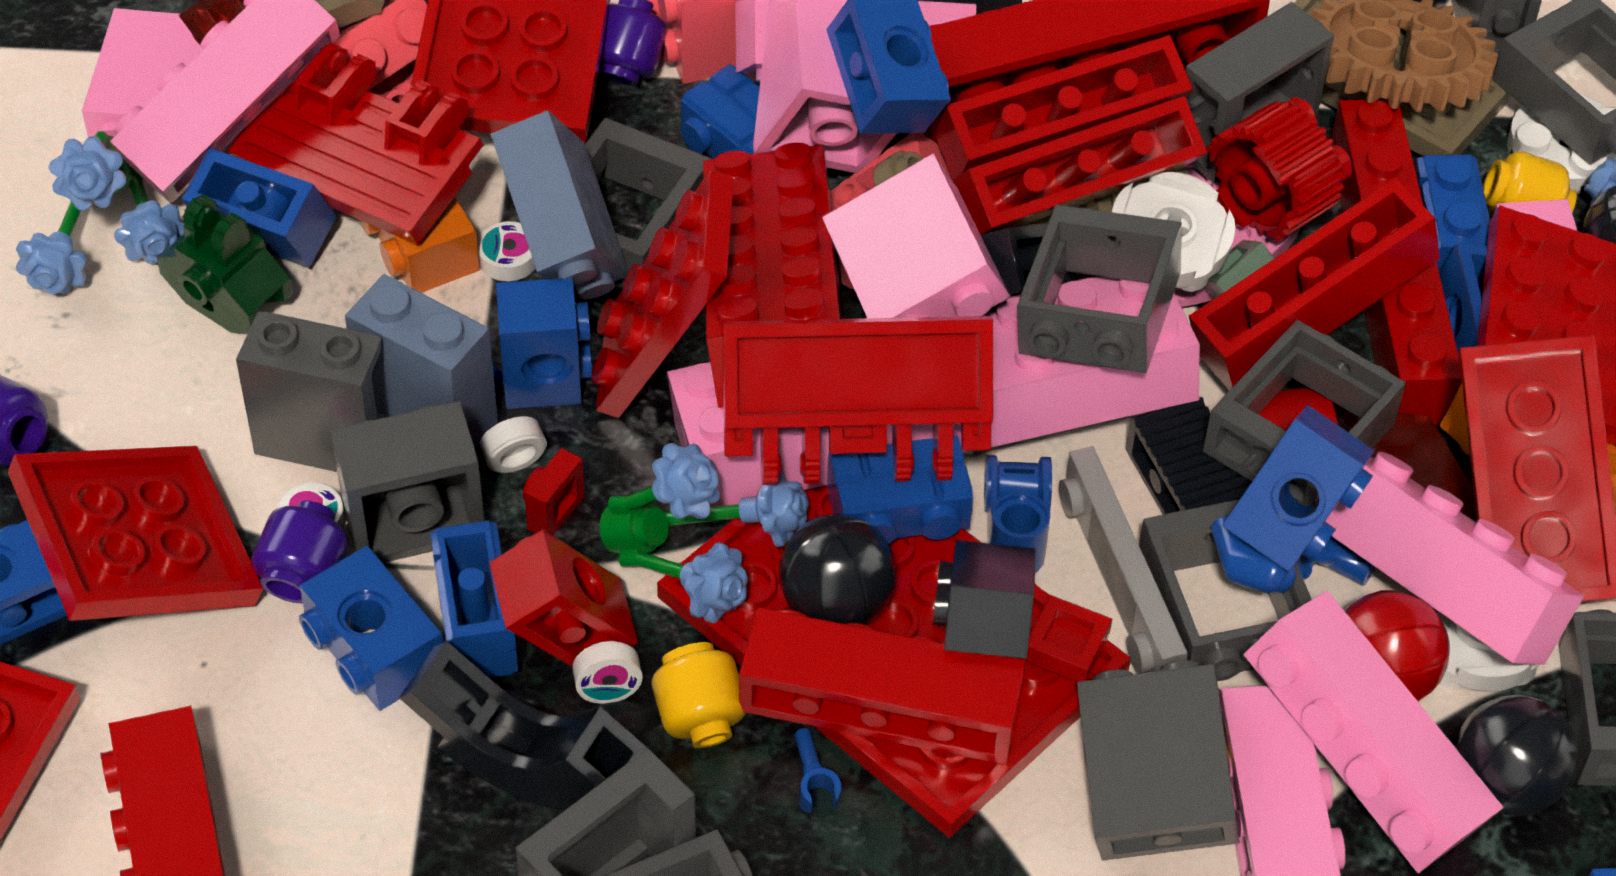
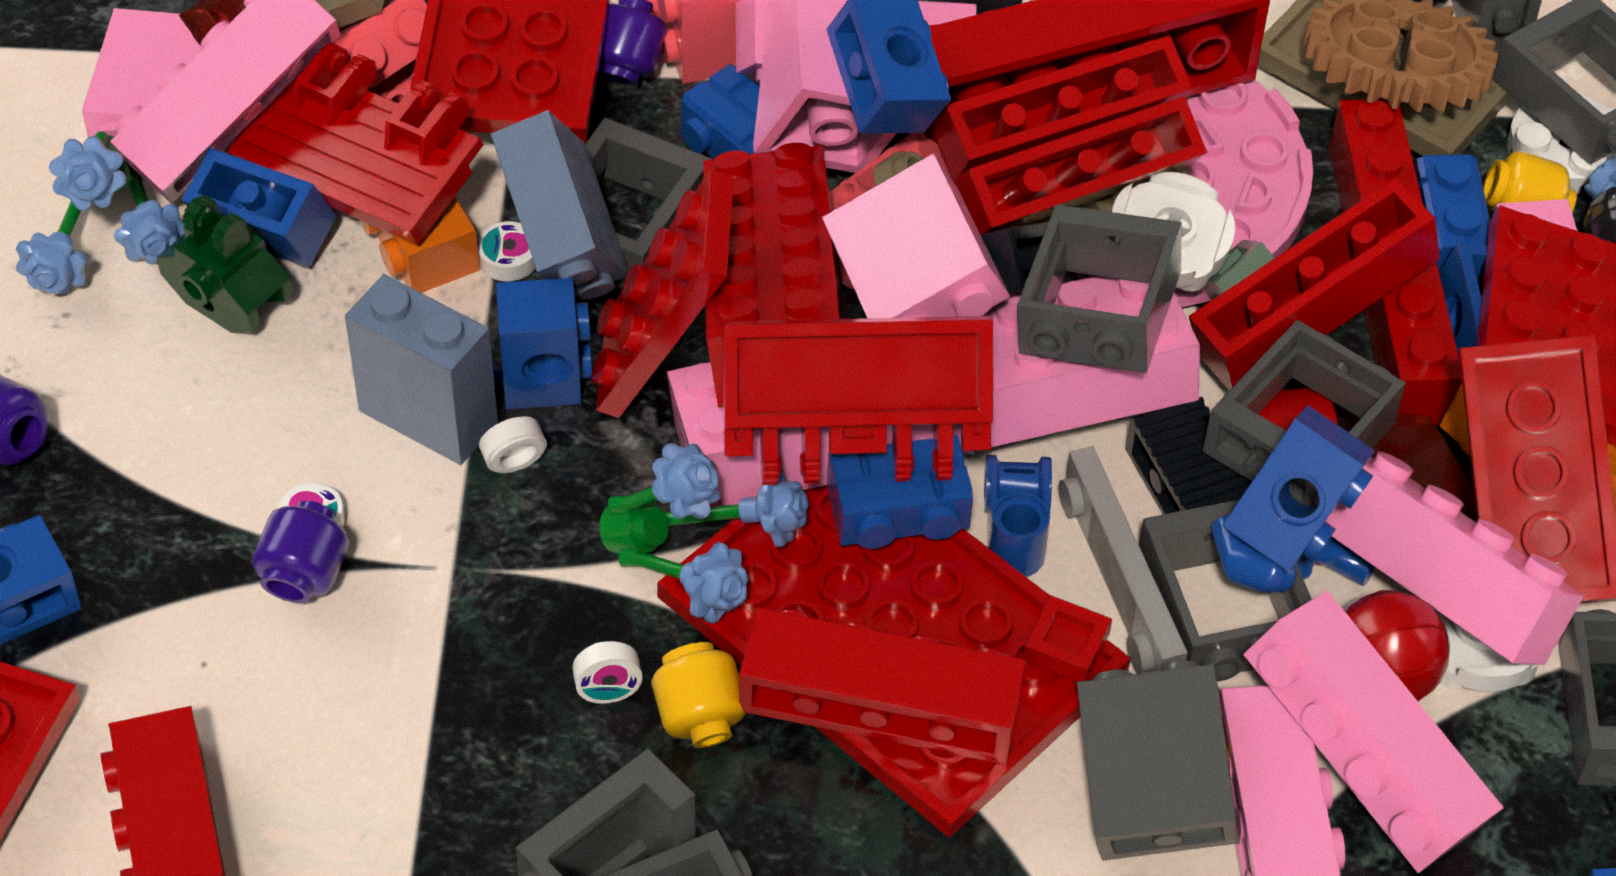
red plate [8,446,263,621] -> none
dark grey panel [236,311,391,472] -> none
blue brick [299,546,443,711] -> none
dark grey brick [330,401,484,563] -> none
black arch [399,641,651,811] -> none
blue brick [430,521,518,678] -> none
red brick [489,529,638,666] -> none
red plate [523,448,585,536] -> none
black piece [779,514,897,625] -> none
blue hand [795,728,841,813] -> none
black brick [933,540,1036,659] -> none
dark grey window [1186,2,1334,184] -> none
red brick [1206,97,1352,242] -> none
black piece [1455,694,1578,816] -> none

